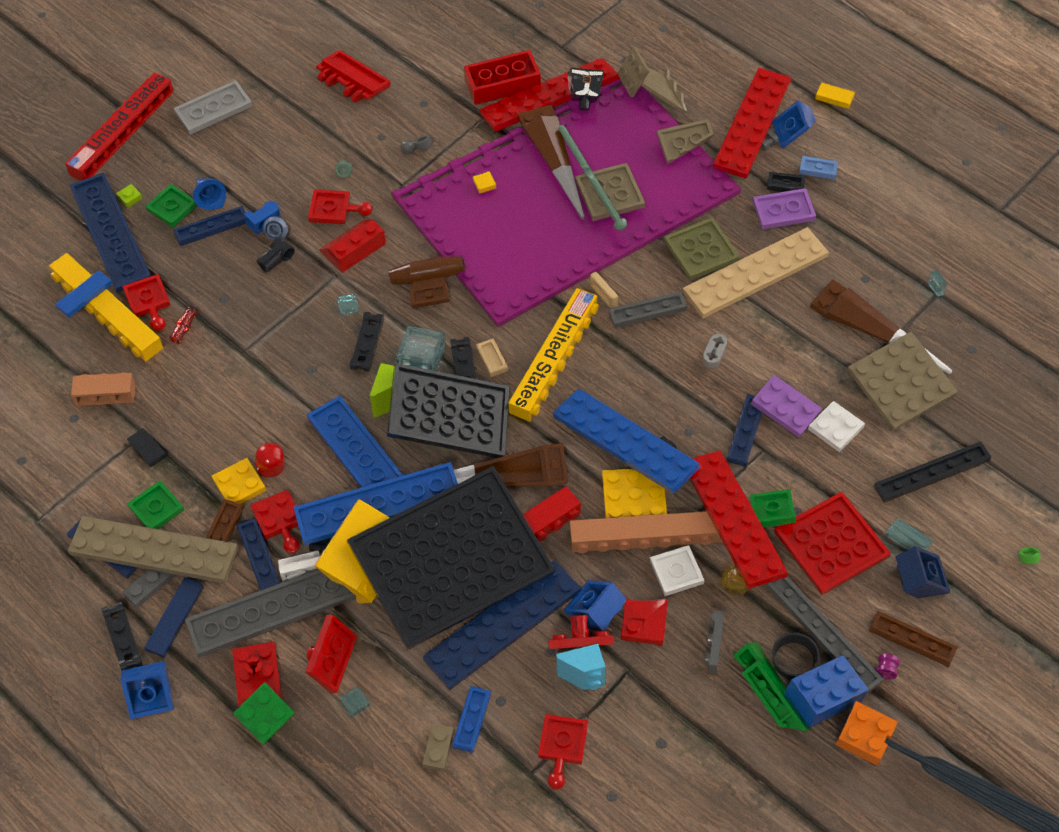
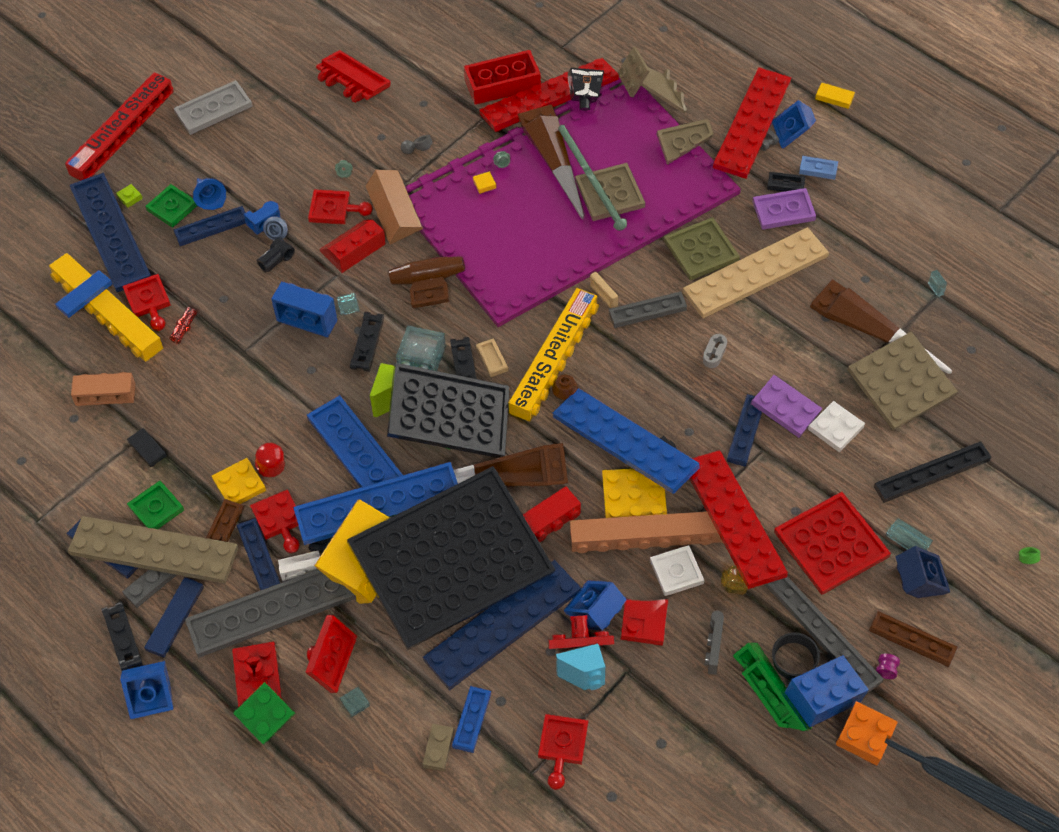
green plate [750,489,796,527] -> none
none -> blue brick [271,281,337,338]
none -> medium nougat slope [366,170,423,245]
none -> sand green plate [493,151,510,168]
none -> reddish brown cone [552,374,578,400]

